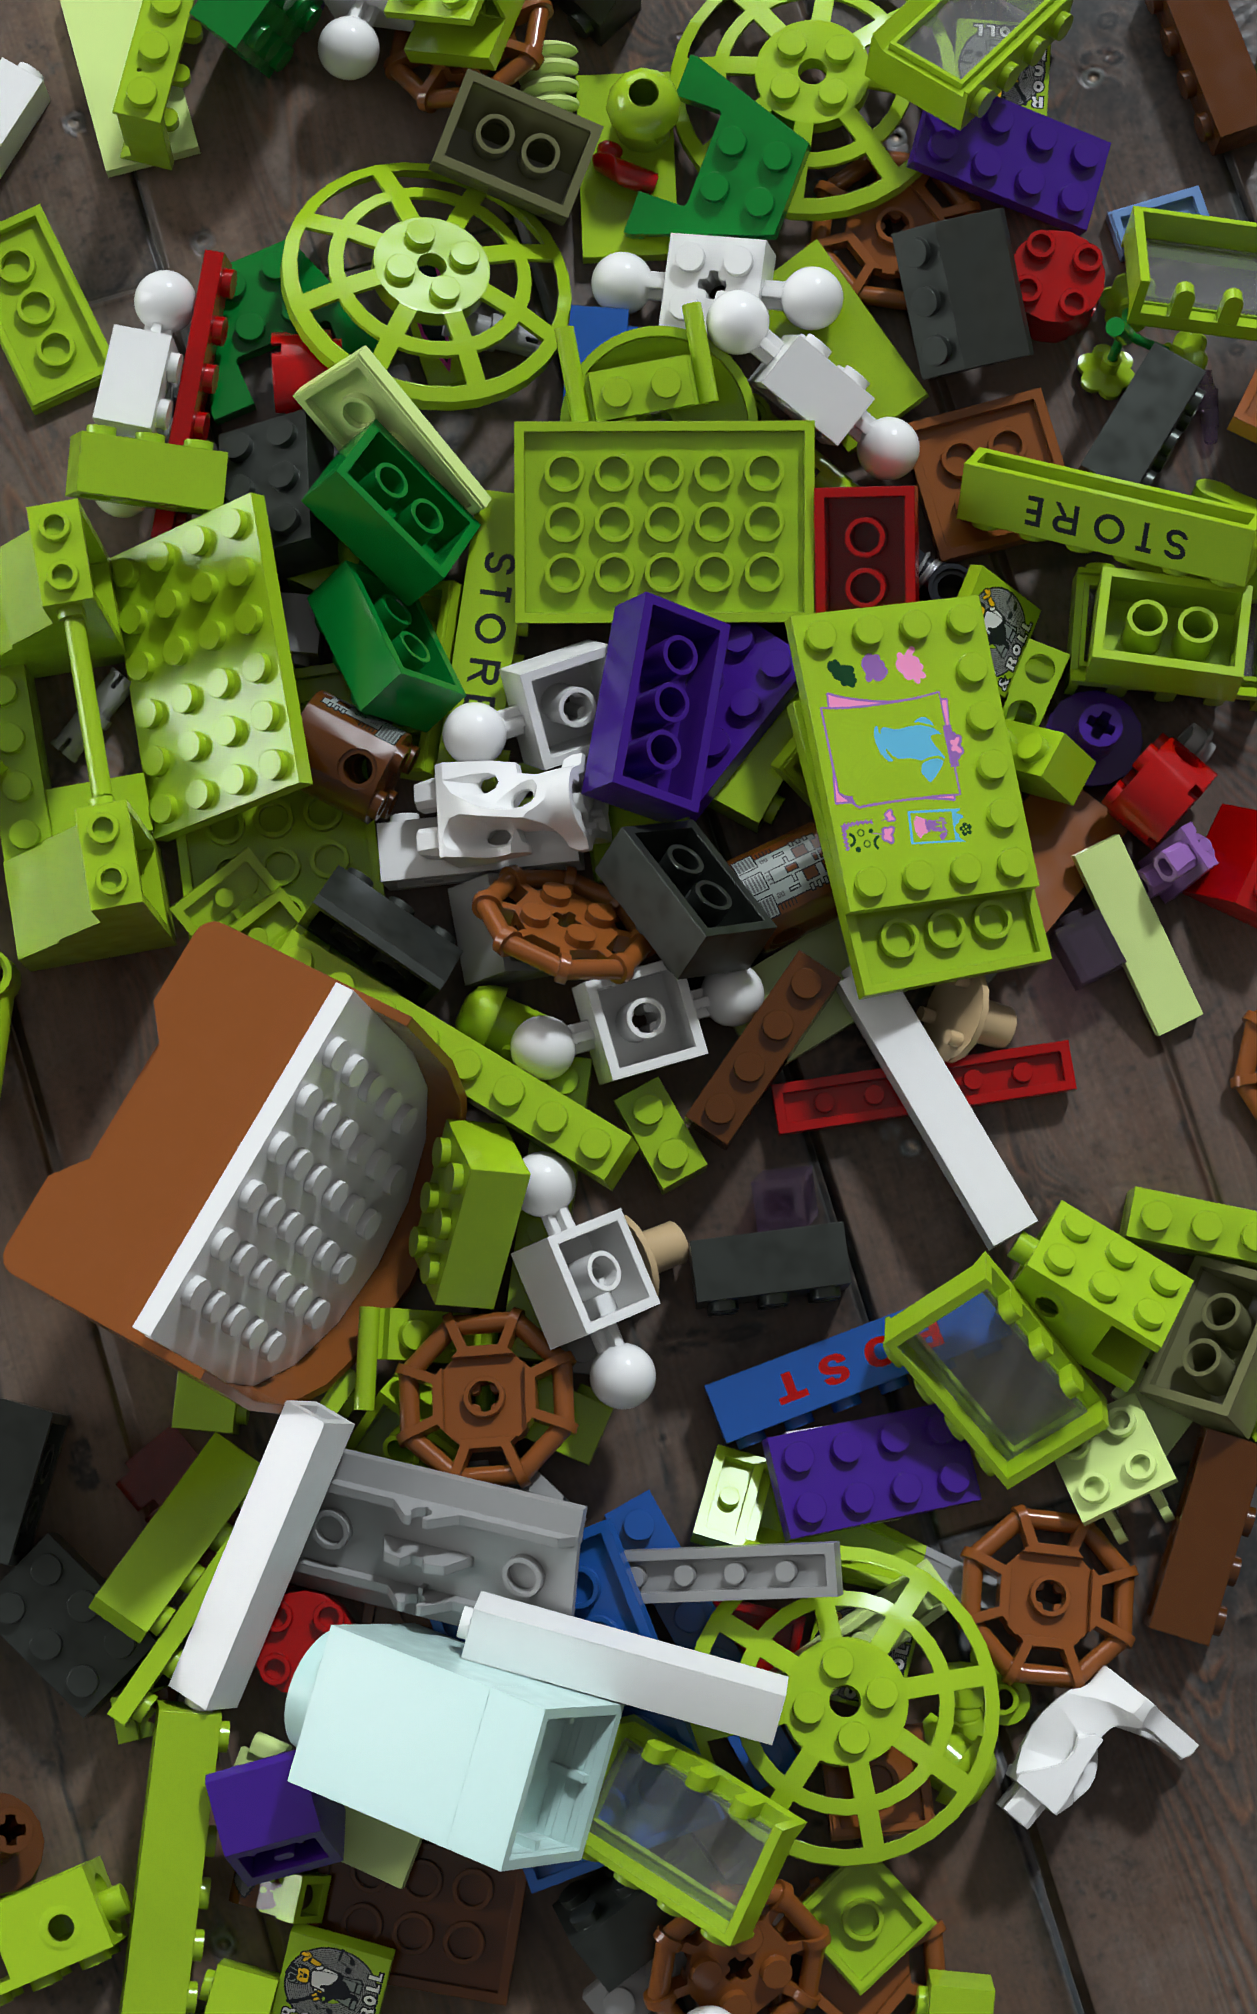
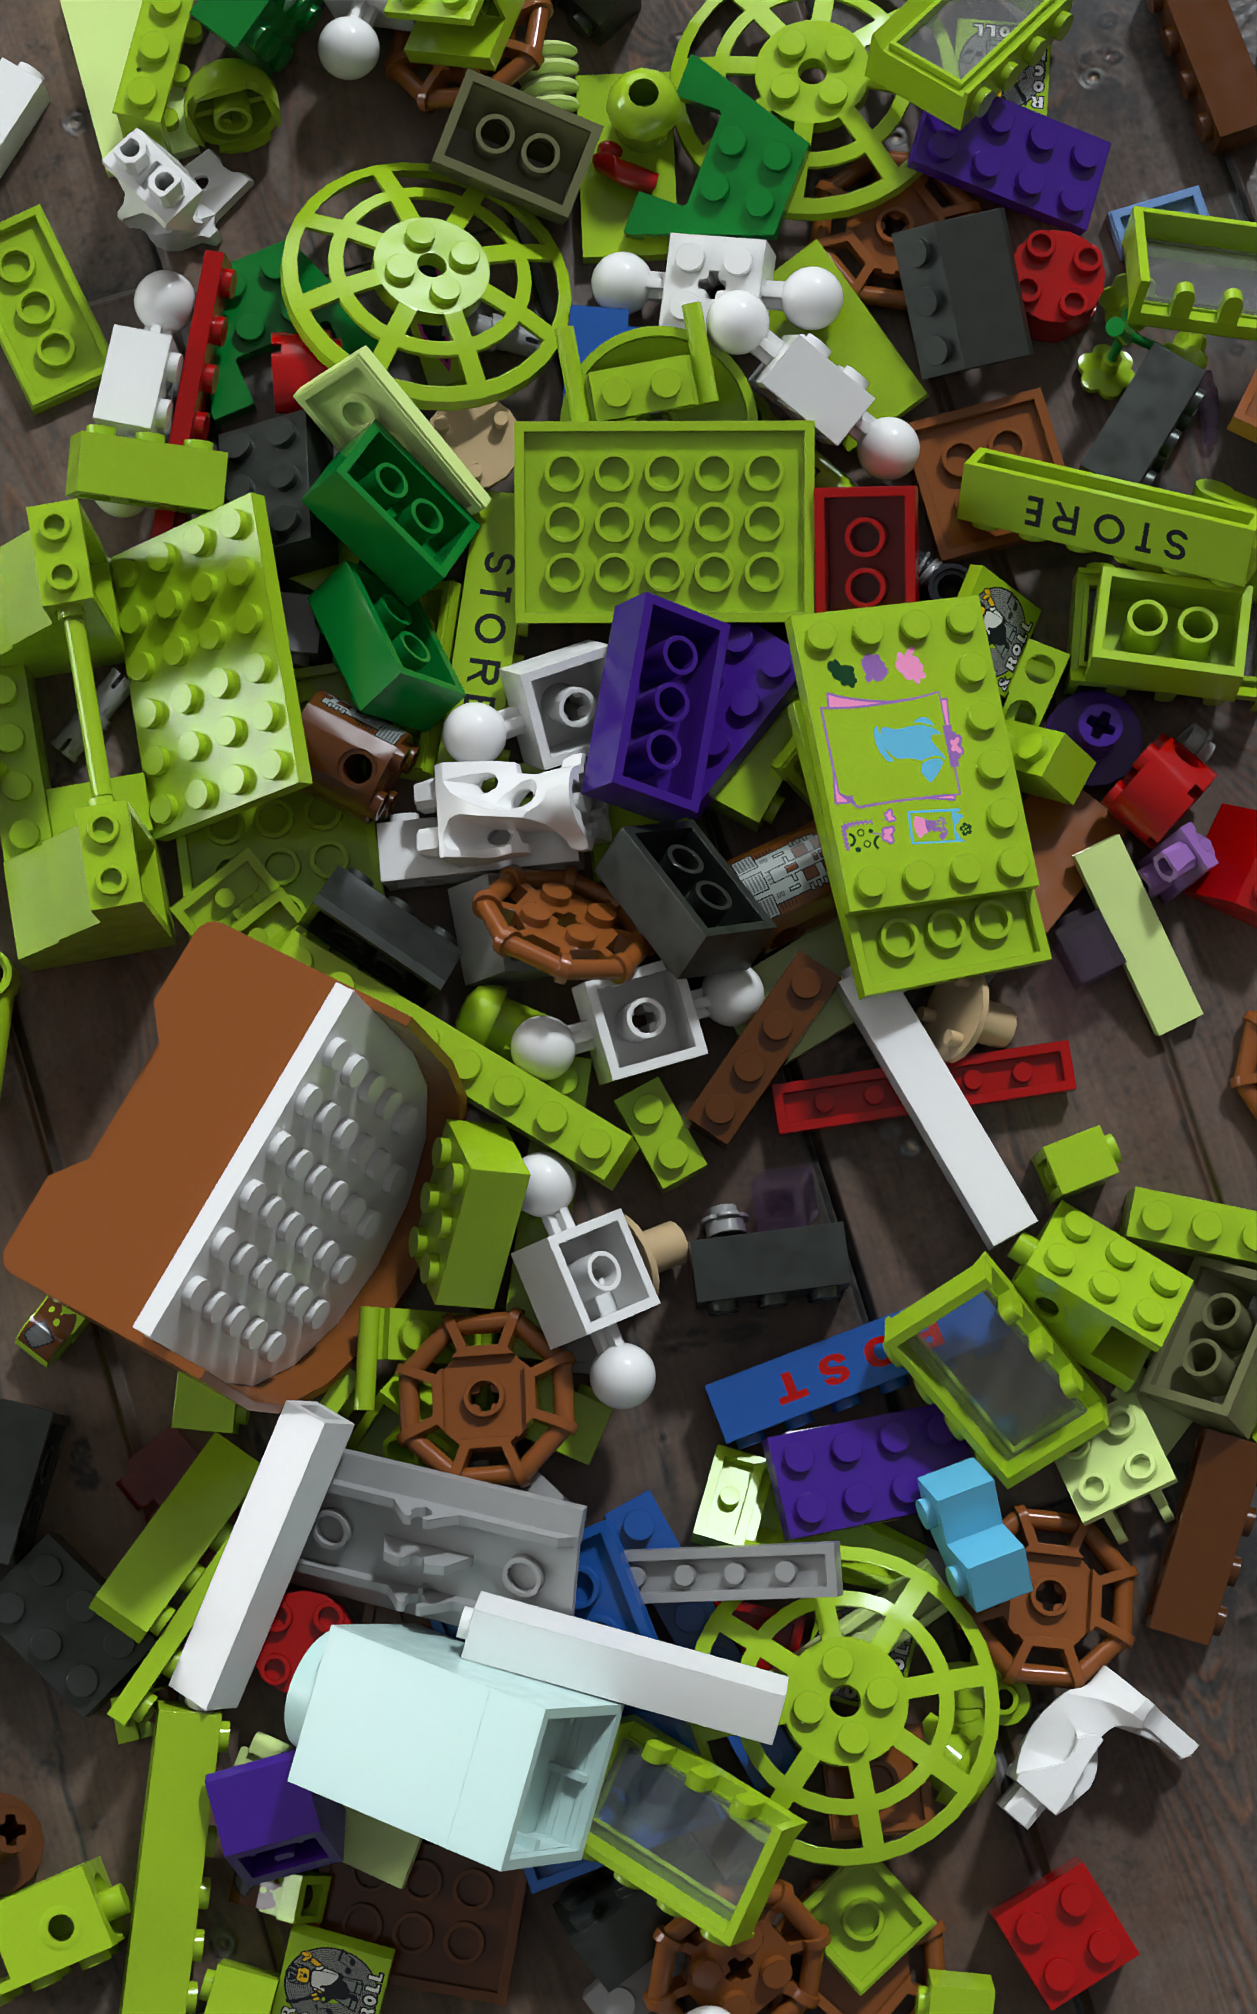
none -> leg [15,1296,90,1368]
none -> white hips [102,128,254,252]
none -> lime cylinder [183,58,281,154]
none -> tan piece [429,401,516,489]
none -> light grey plate [700,1204,749,1239]
none -> medium azure brick [916,1457,1033,1612]
none -> red brick [988,1856,1140,2011]
none -> lime brick [1031,1125,1122,1205]

